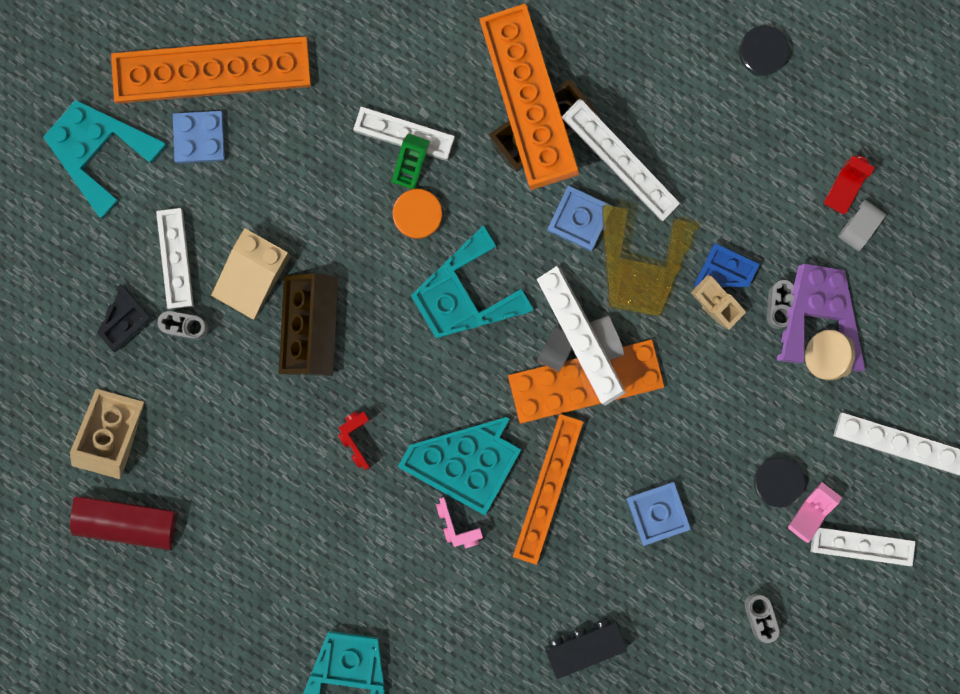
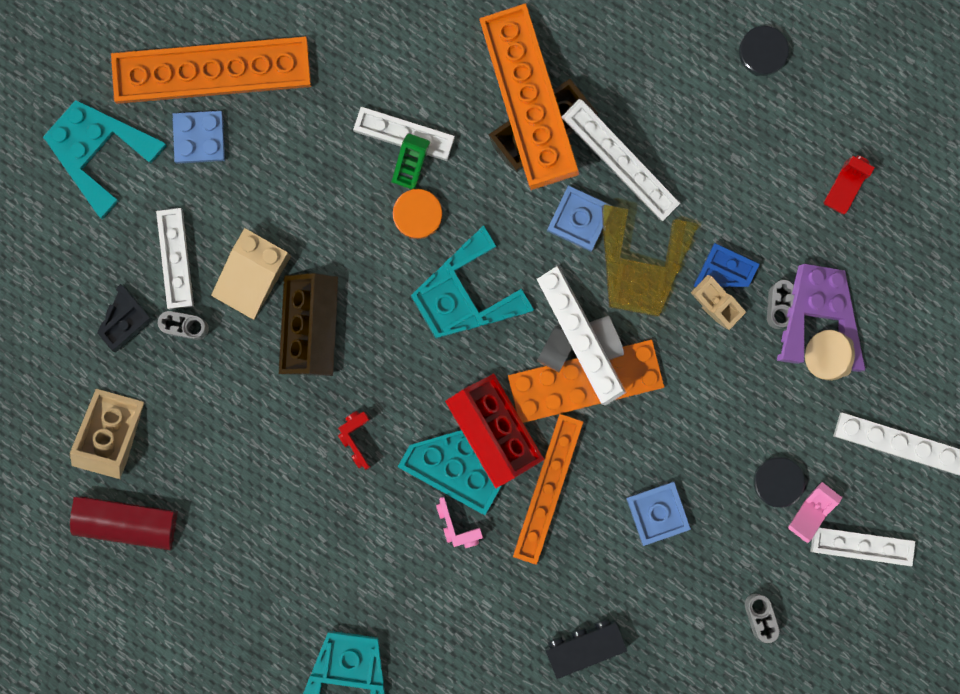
light grey beam [838,200,886,251] -> none
none -> red slope [445,374,544,489]

